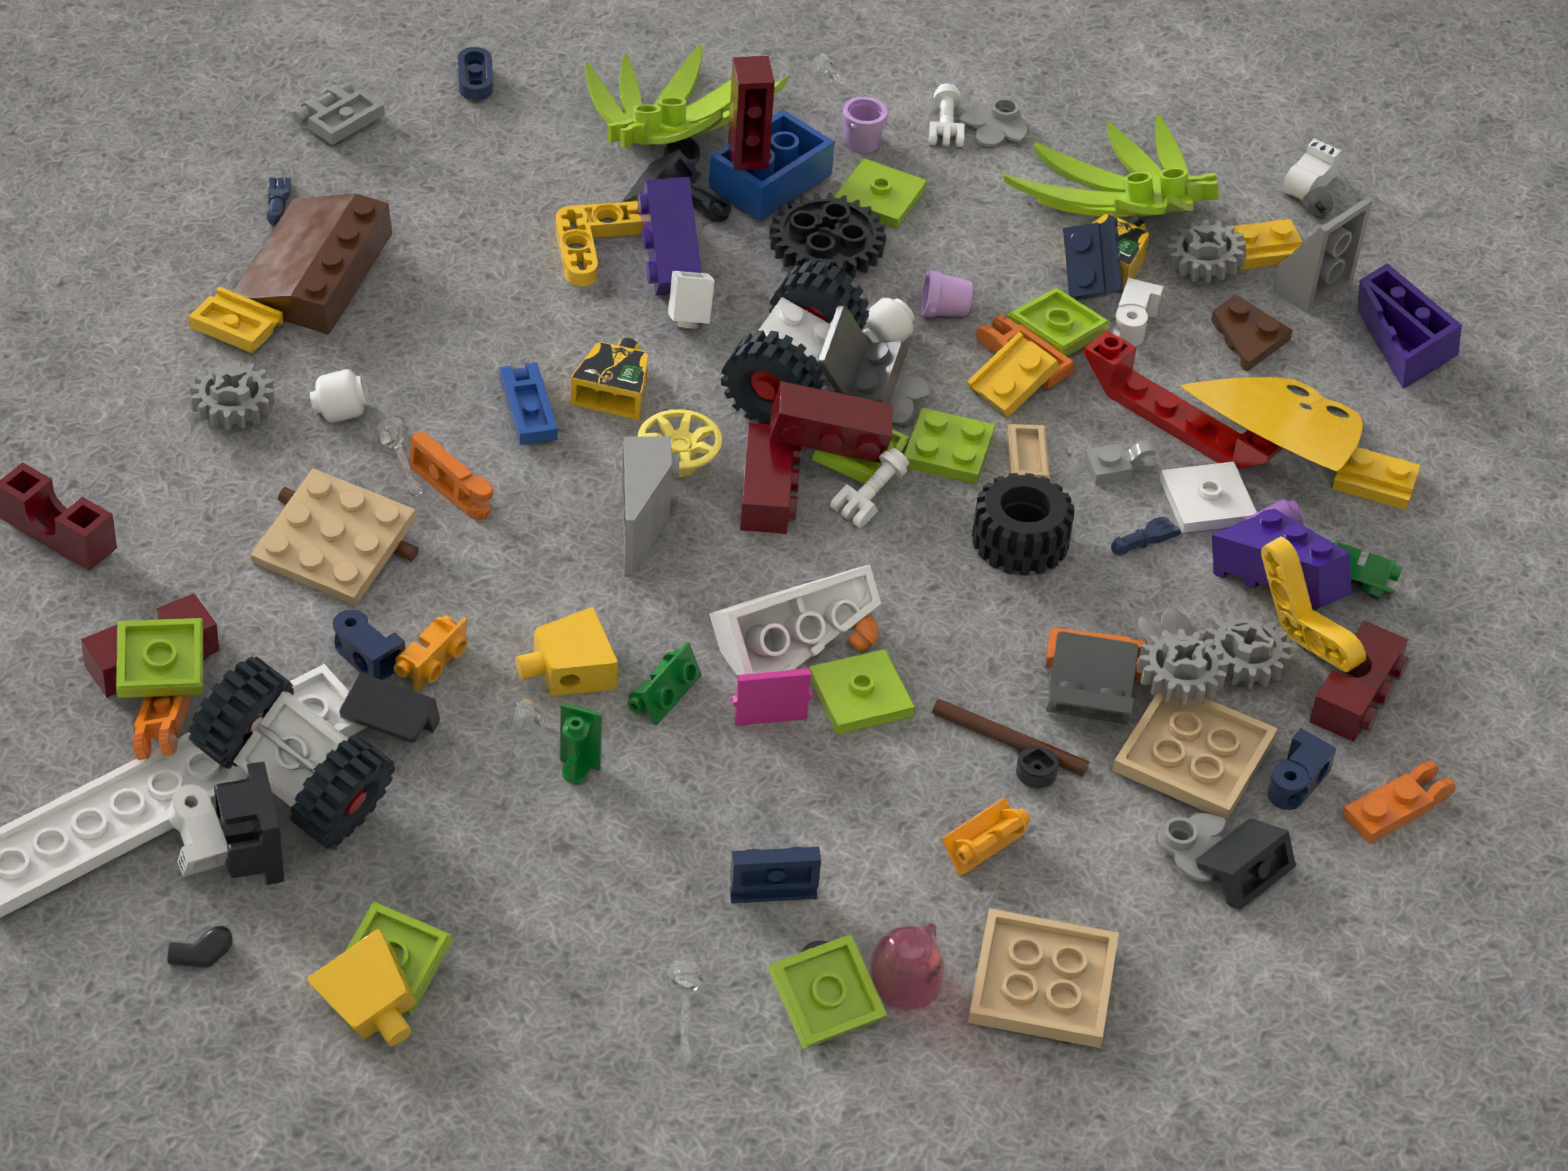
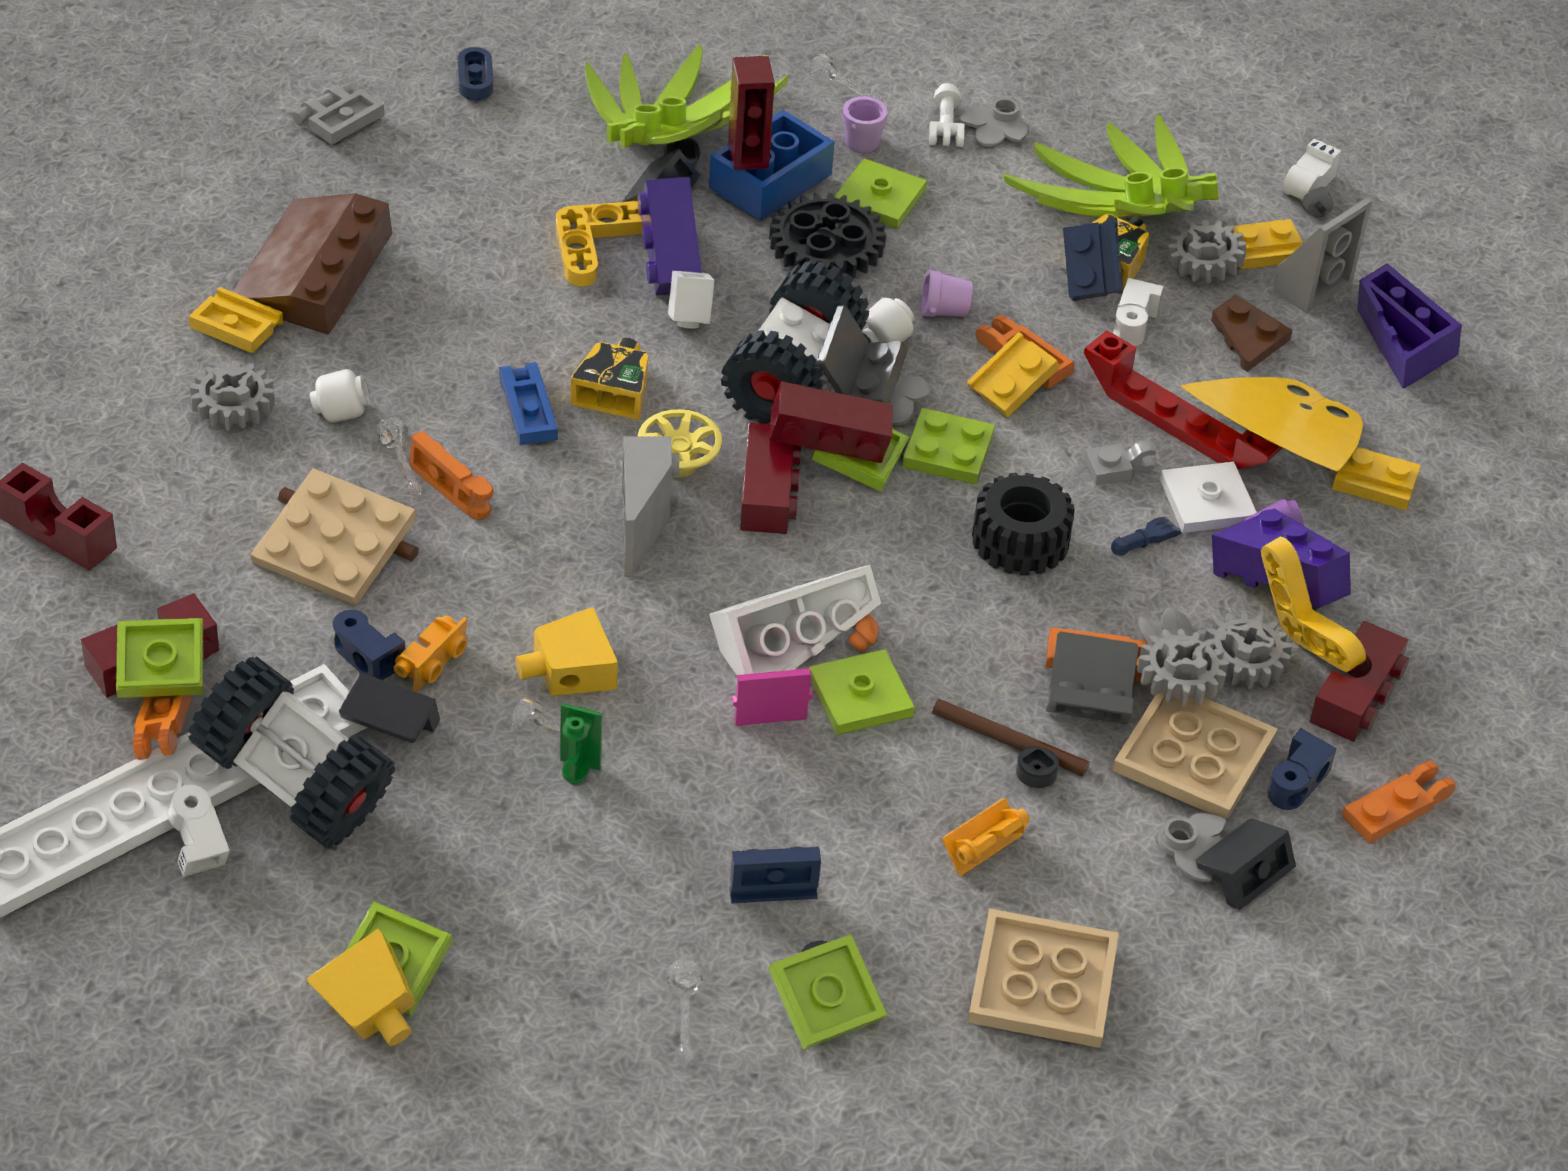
black arm [167,926,233,968] -> none
black panel [214,761,284,885] -> none
dark blue piece [266,177,291,226] -> none
green hinge [627,642,702,726] -> none
black arm [690,183,731,222] -> none
white hinge [830,448,909,528] -> none
clear pink piece [870,923,945,1010] -> none
tan tile [1006,424,1050,482] -> none
lime plate [1007,287,1111,356] -> none
green hinge [1334,540,1402,598] -> none

